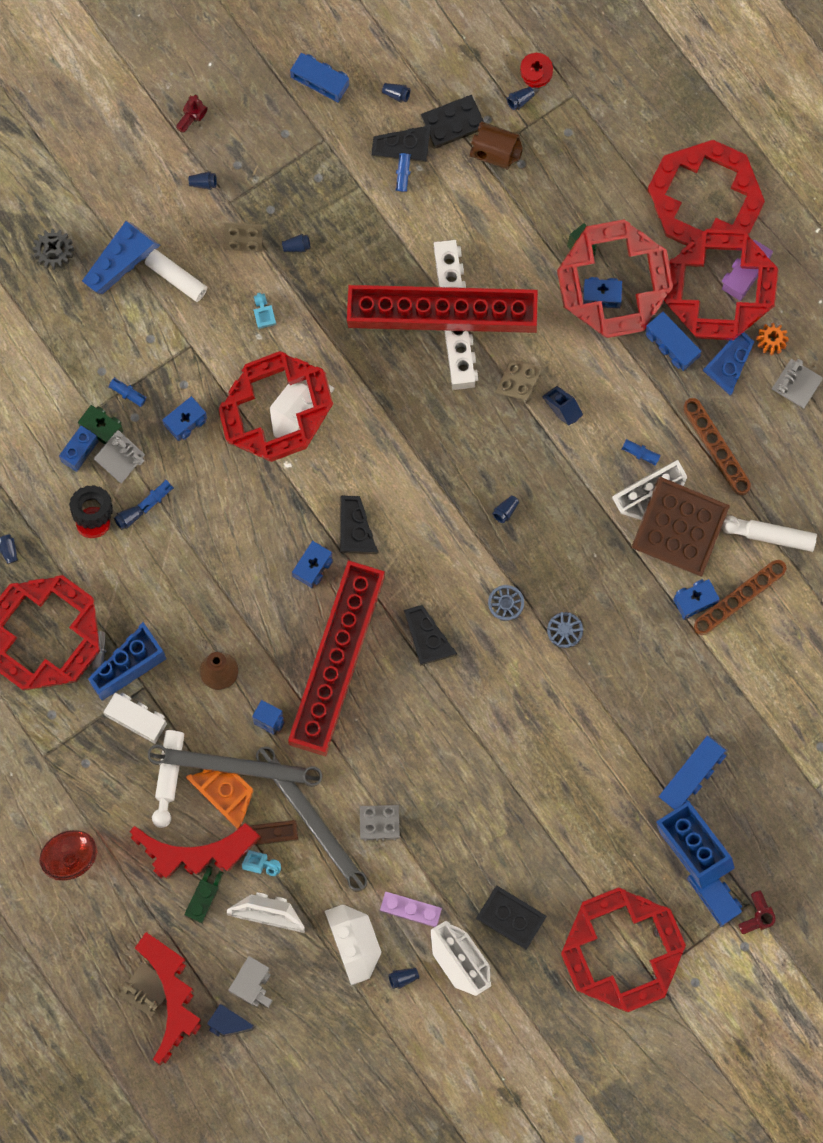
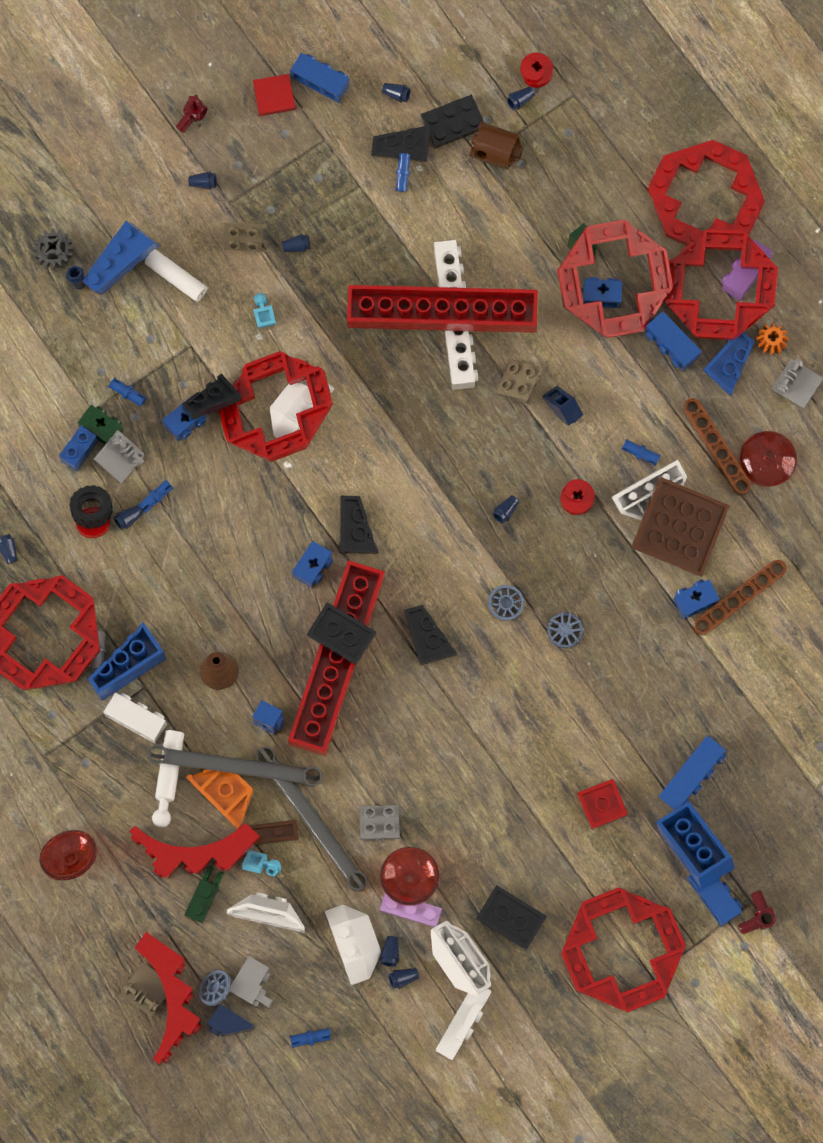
white piece [721,516,817,552] -> none
none -> dark blue cone [66,266,85,290]
none -> black wing [182,373,241,420]
none -> sand blue wheel [199,970,231,1006]
none -> red tile [253,74,296,116]
none -> blue pin [290,1028,331,1048]
none -> black plate [306,602,377,666]
none -> clear red dish [380,847,439,906]
none -> dark blue cone [380,936,399,967]
none -> white bracket [436,989,491,1060]
none -> red piece [560,479,595,516]
none -> red plate [577,779,628,830]
none -> clear red dish [740,431,797,487]

